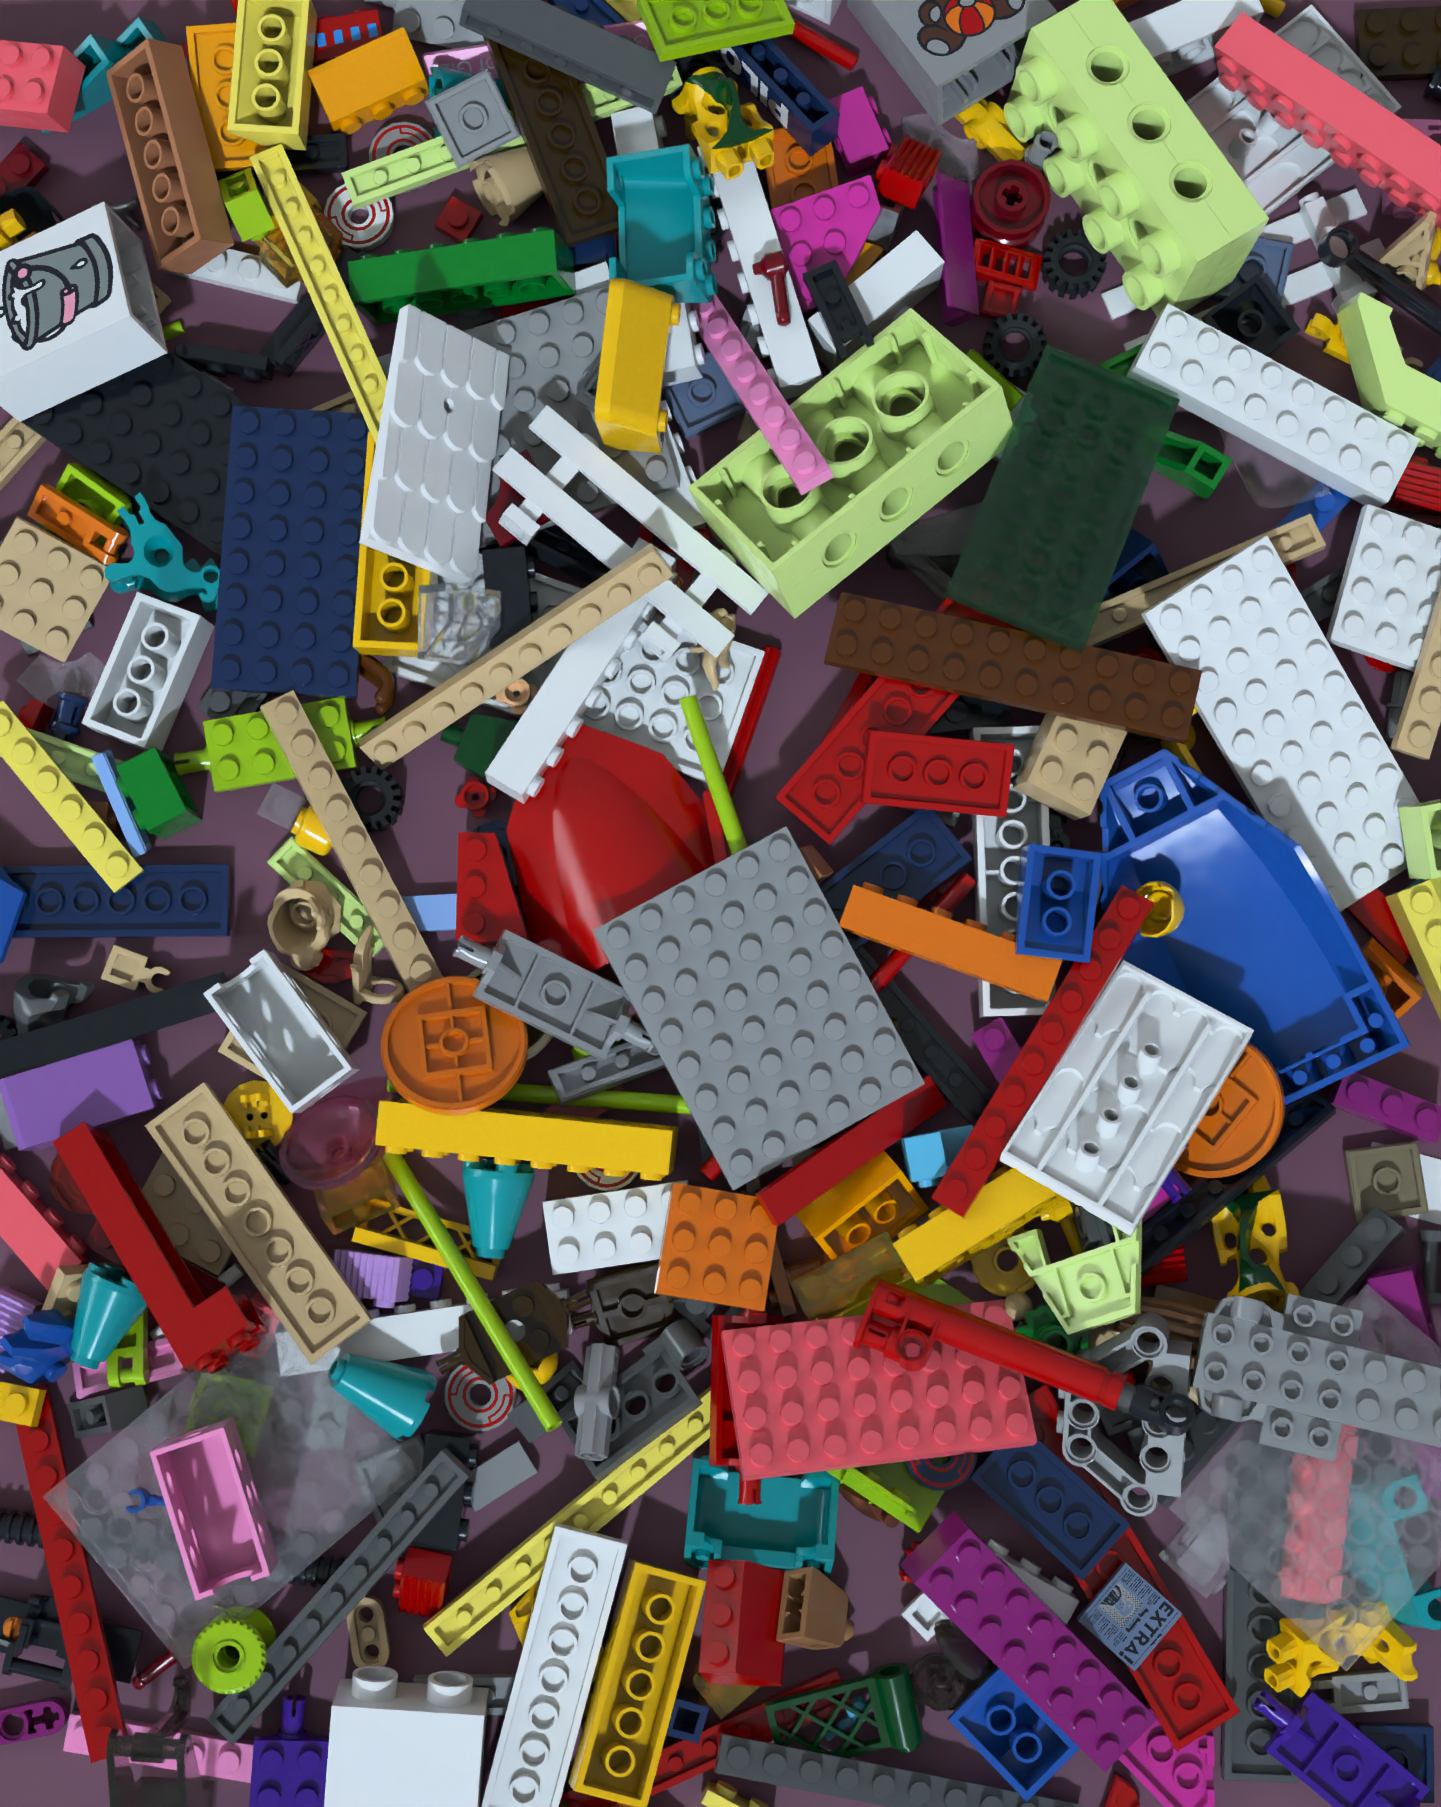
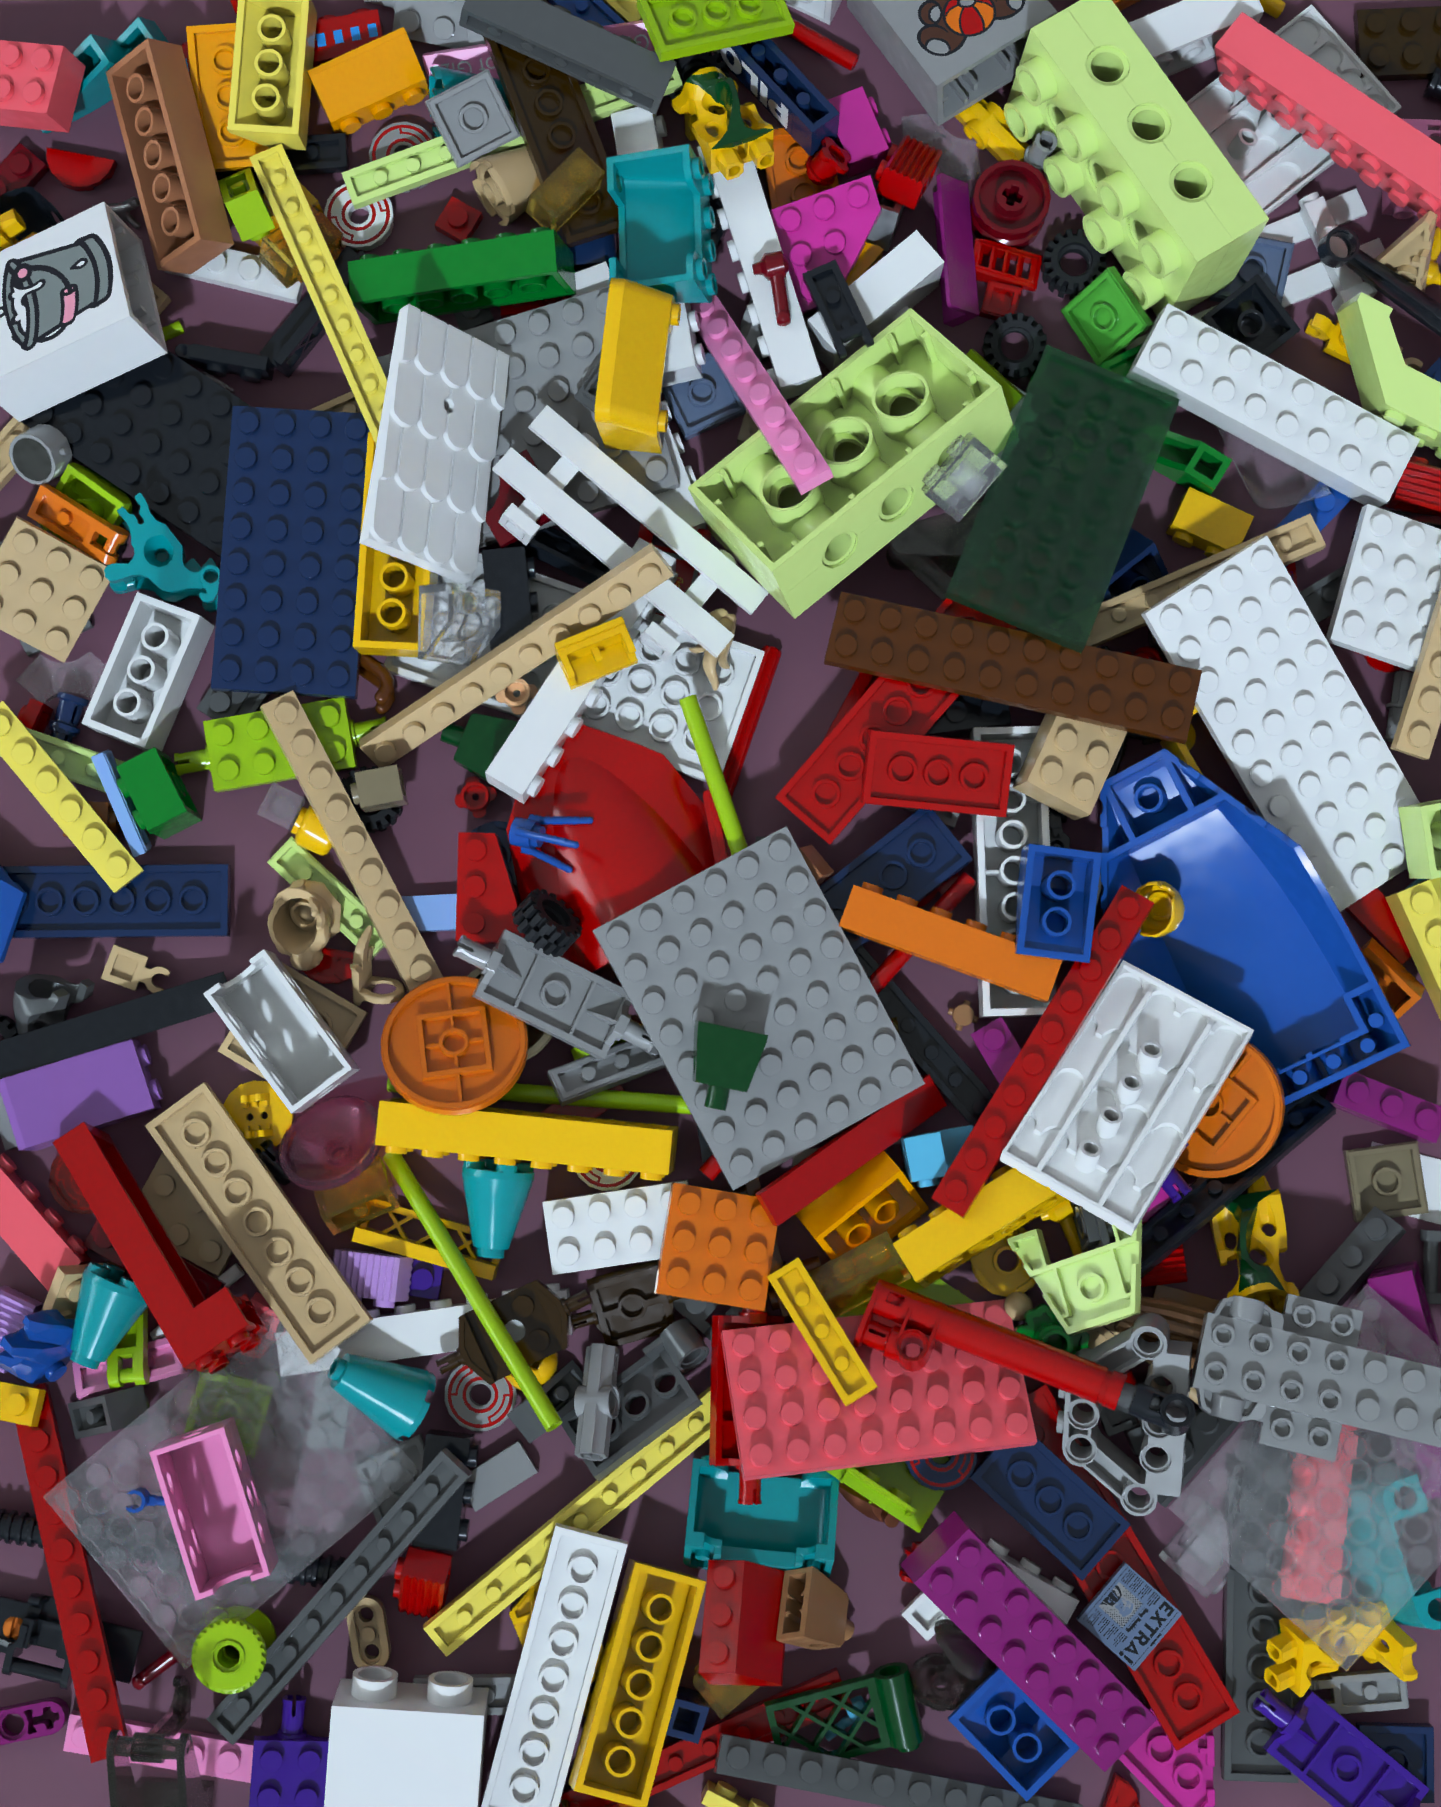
none -> piece [9,424,72,485]
none -> red tile [46,147,118,191]
none -> dark tan brick [350,764,408,813]
none -> blue plant [509,814,594,873]
none -> black tyre [512,889,582,957]
none -> clear yellow brick [526,147,605,232]
none -> yellow hinge [554,616,638,690]
none -> dark green torso [693,1021,768,1111]
none -> yellow plate [767,1257,878,1407]
none -> red brick [805,137,851,186]
none -> clear slope [921,431,1008,523]
none -> medium nougat piece [947,1000,979,1031]
none -> bright green tile [1060,266,1153,366]
none -> yellow brick [1166,487,1254,557]

